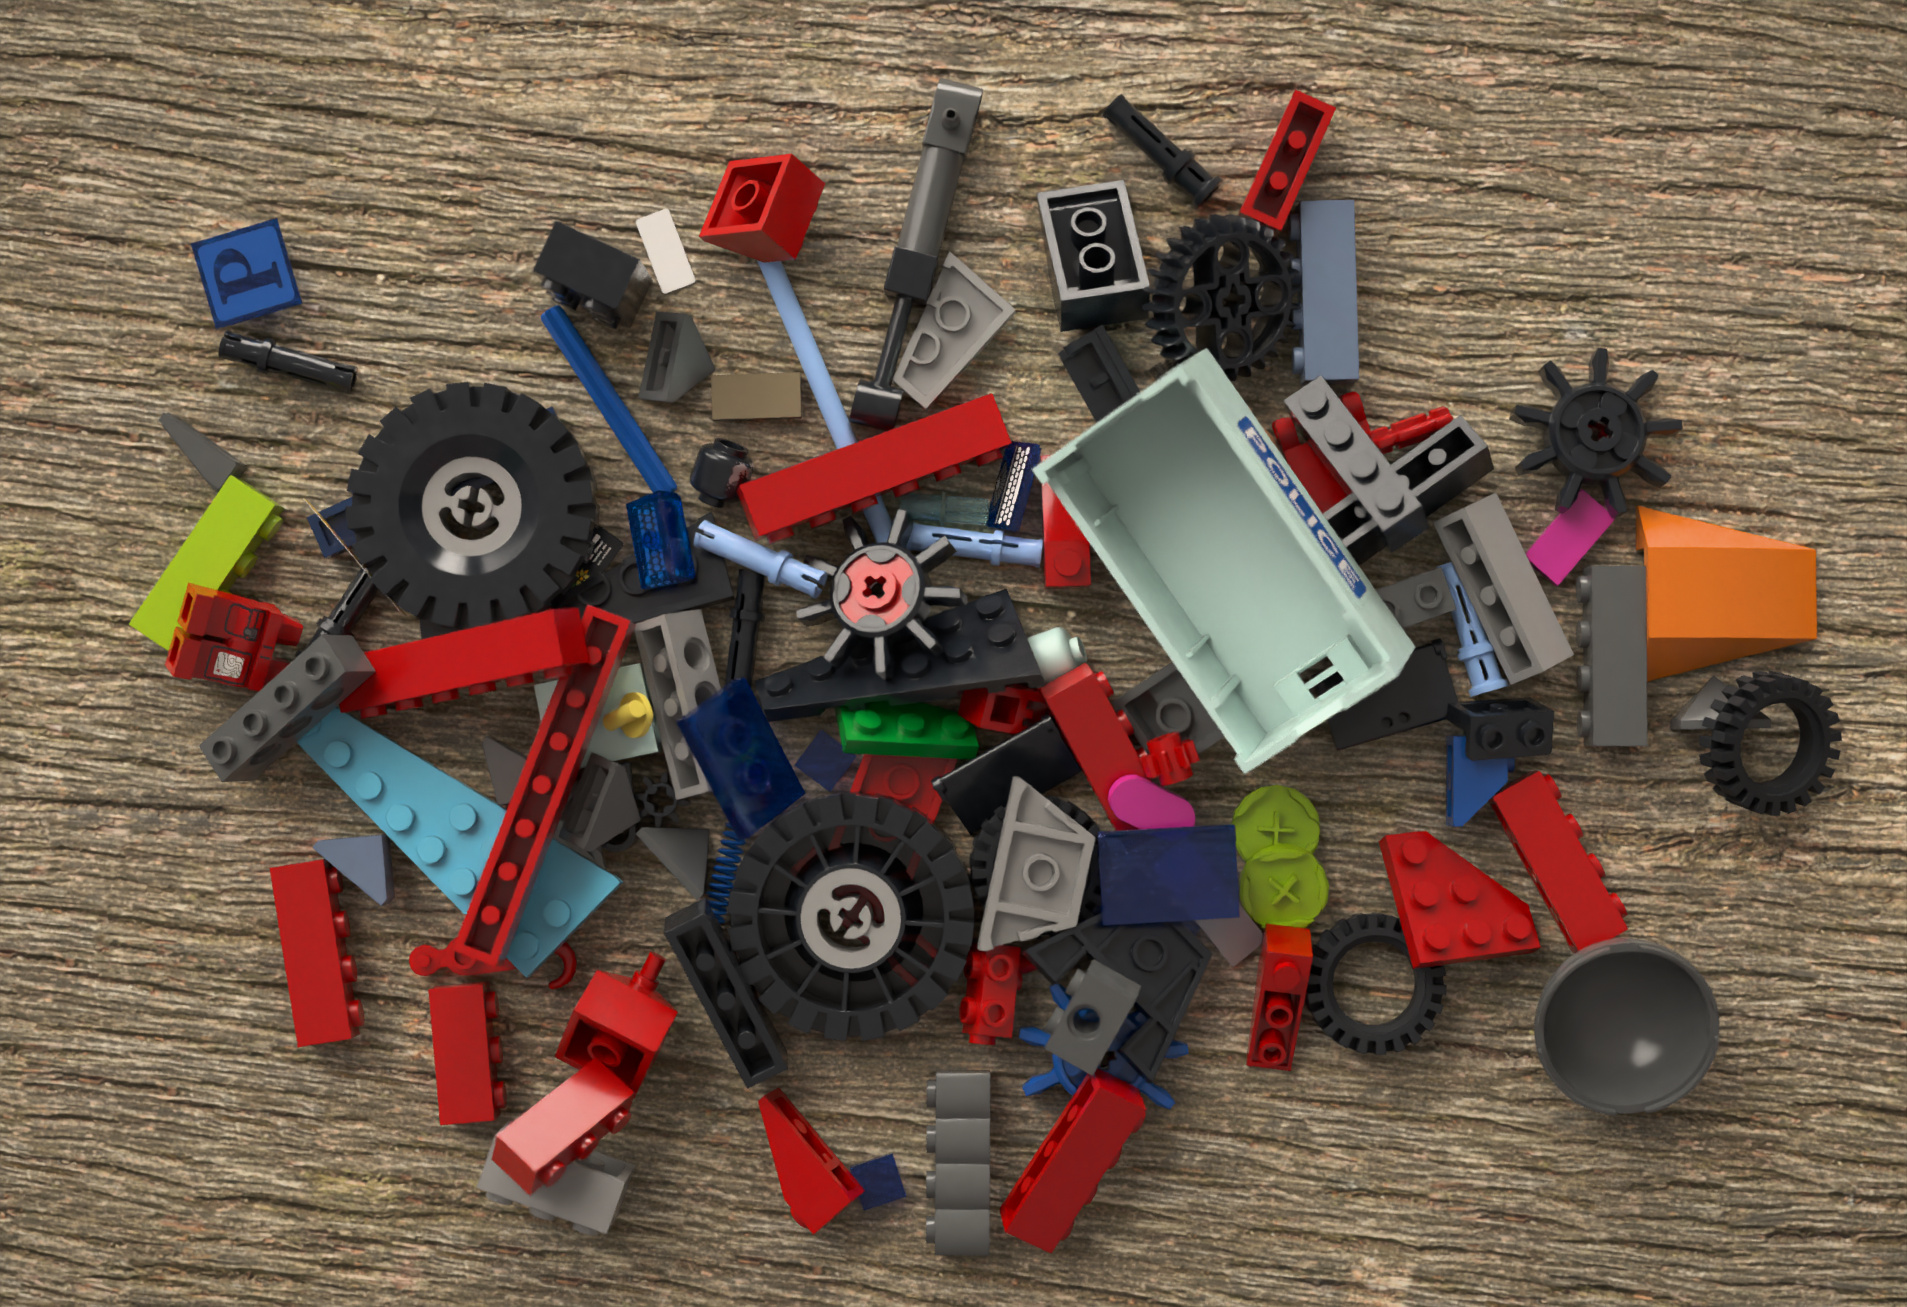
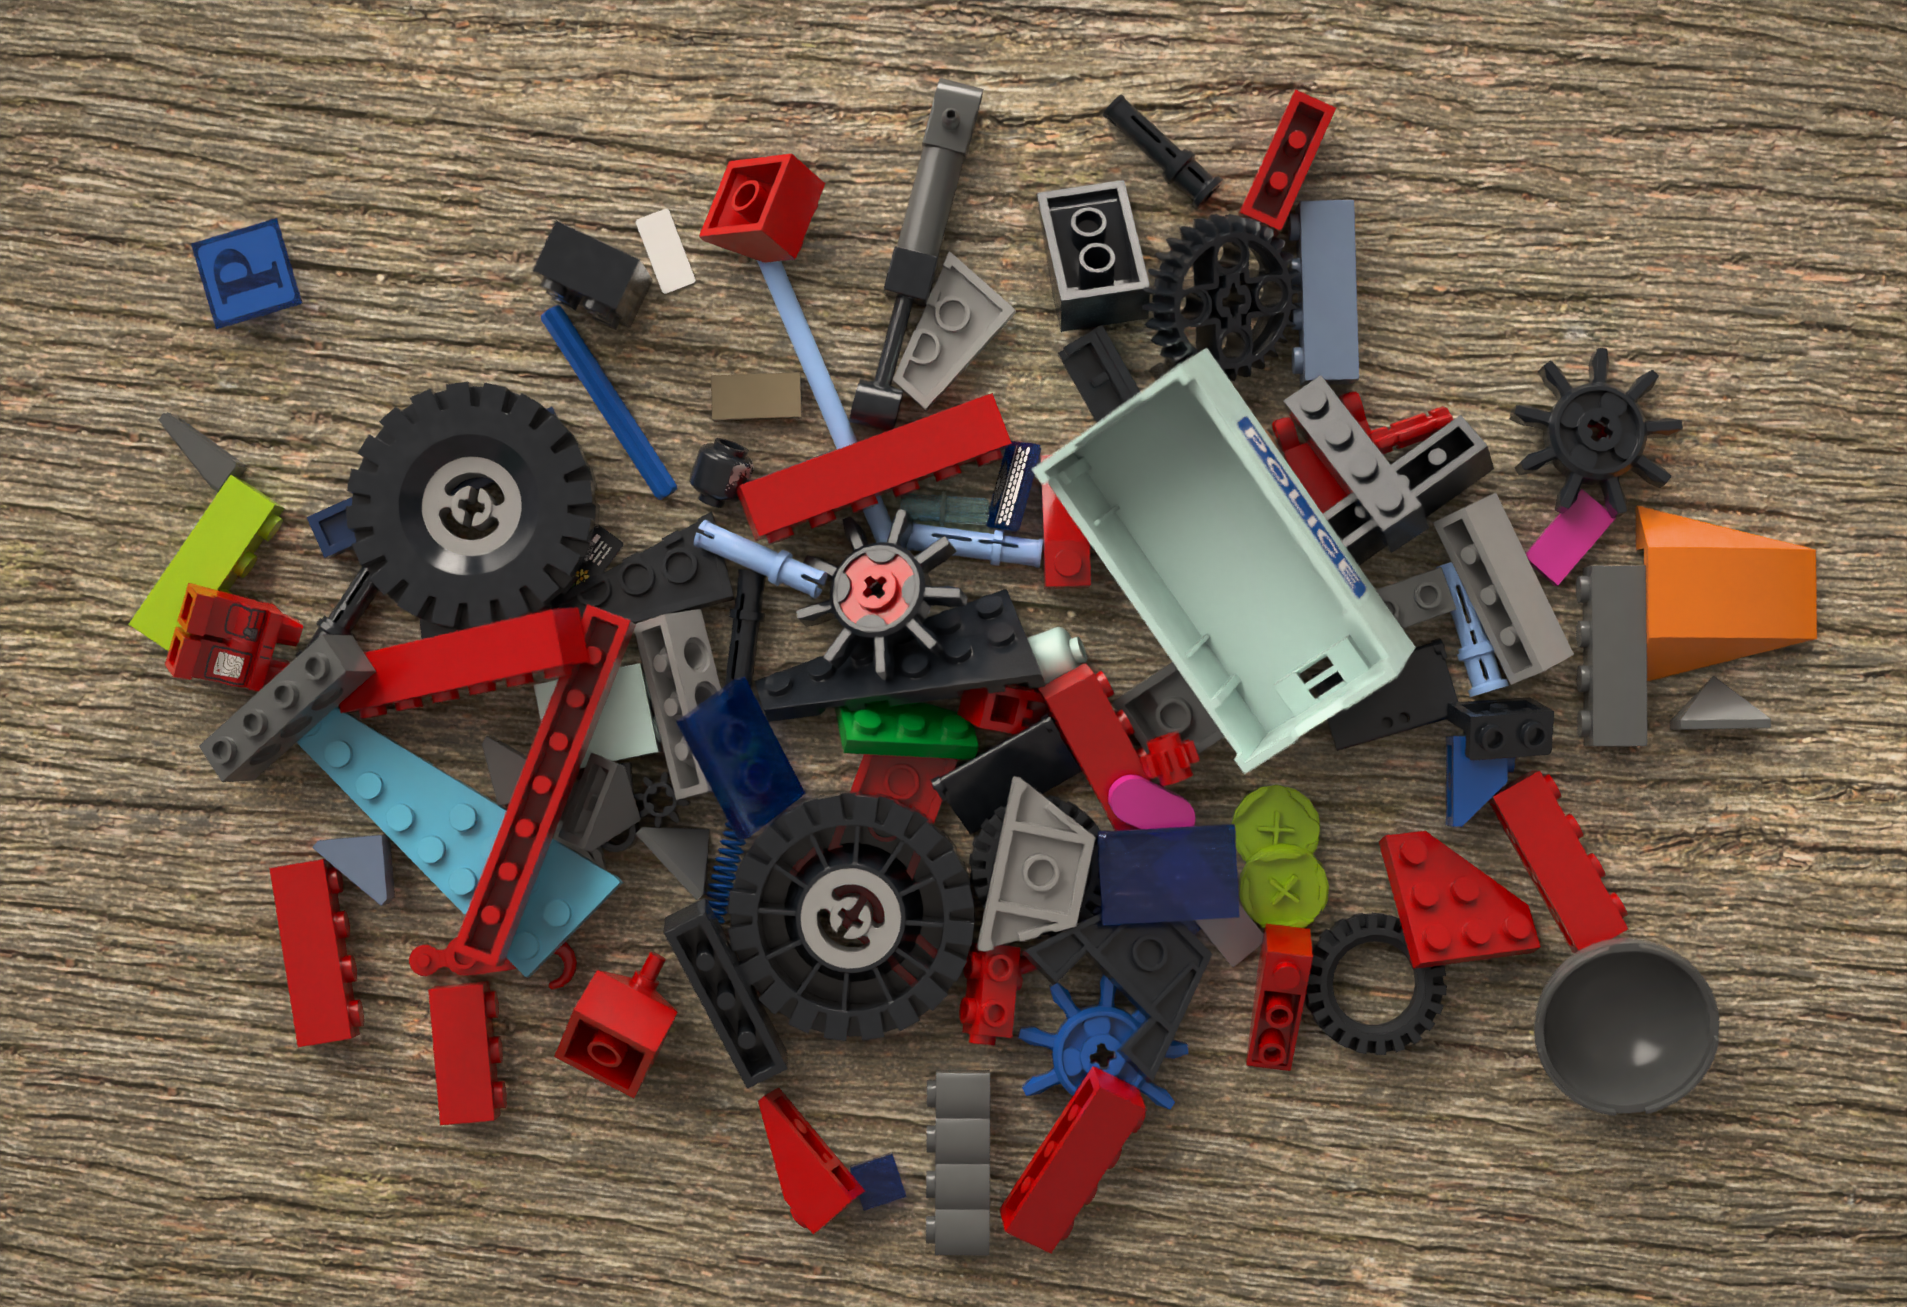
black pin [218,330,358,394] -> none
sticker [303,498,407,616] -> none
light grey brick [476,1120,636,1236] -> none
brick [491,1058,635,1196] -> none
light yellow plate [603,692,653,738] -> none
clear blue slope [626,490,695,590] -> none
dark grey slope [638,312,715,403] -> none
clear blue tile [794,729,857,792] -> none
dark grey brick [1044,959,1141,1076] -> none
black tyre [1699,671,1842,816] -> none

